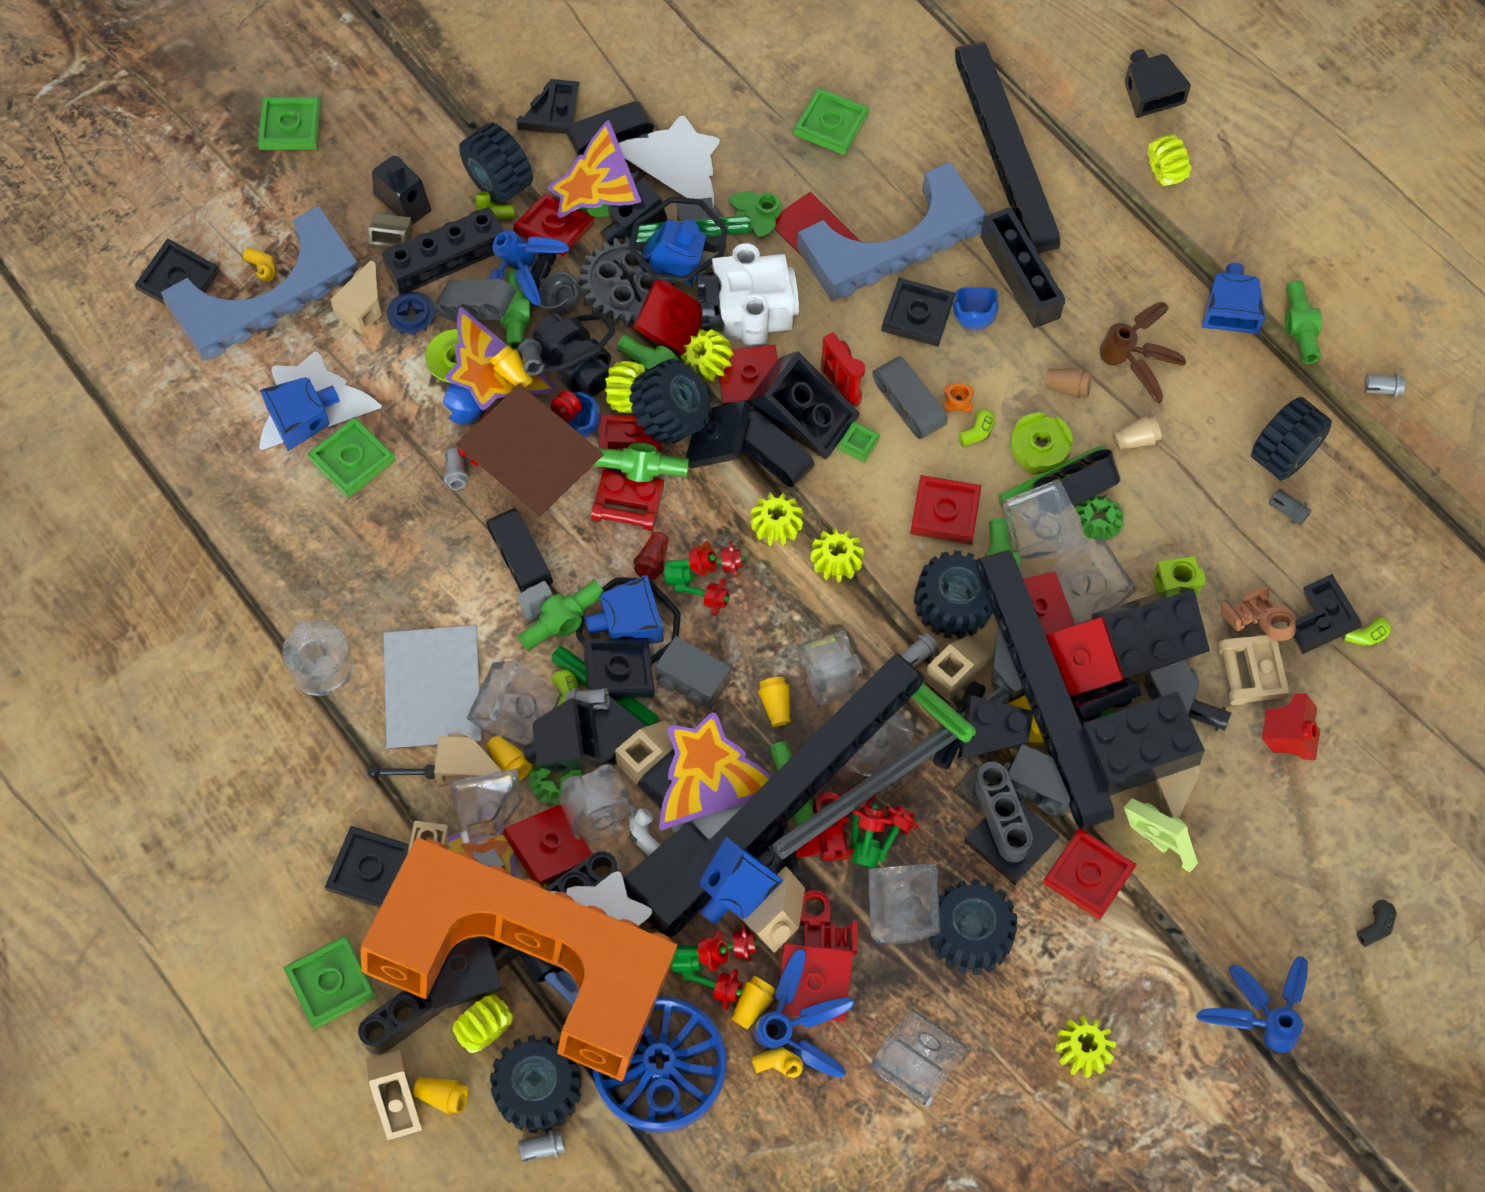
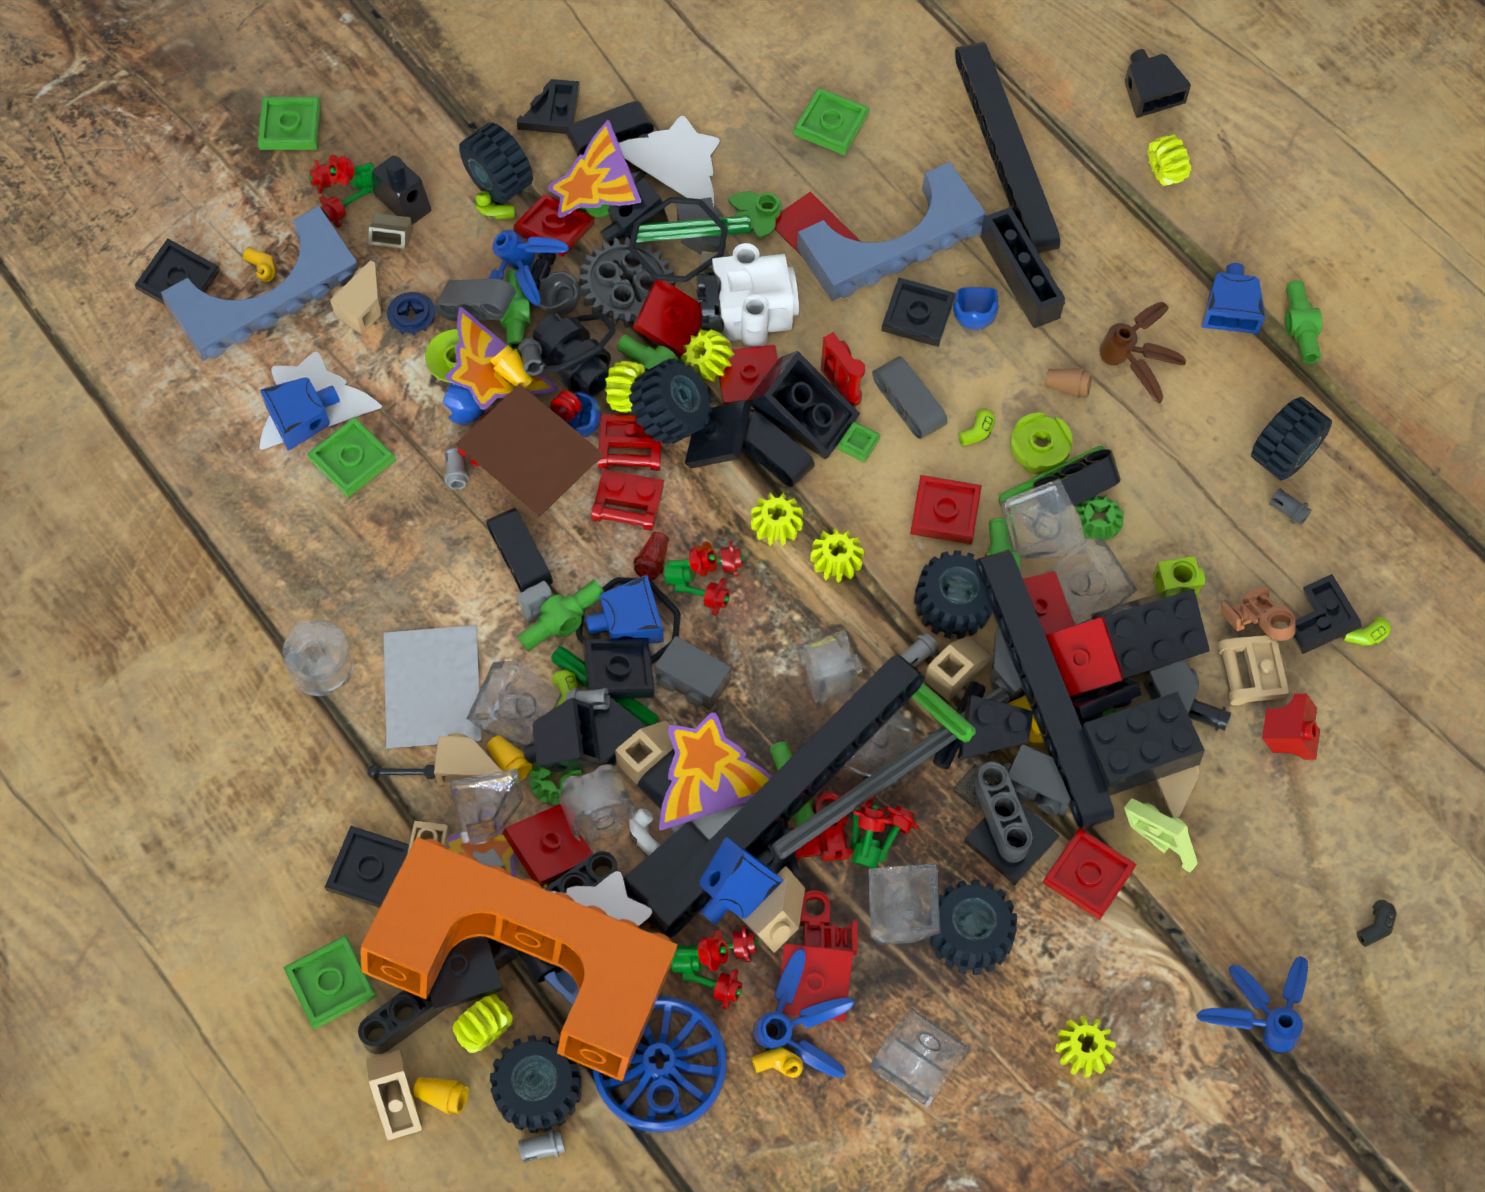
black brick [382,206,504,295] -> none
bright green pin [593,443,689,482] -> none
blue torso [640,220,706,286] -> none
yellow cone [731,976,776,1030] -> none
yellow cone [758,677,791,727] -> none
orange plate [943,383,974,413] -> none
tan cone [1113,416,1162,451] -> none
light grey pin [1364,373,1406,398] -> none
none -> red plant [308,155,375,228]

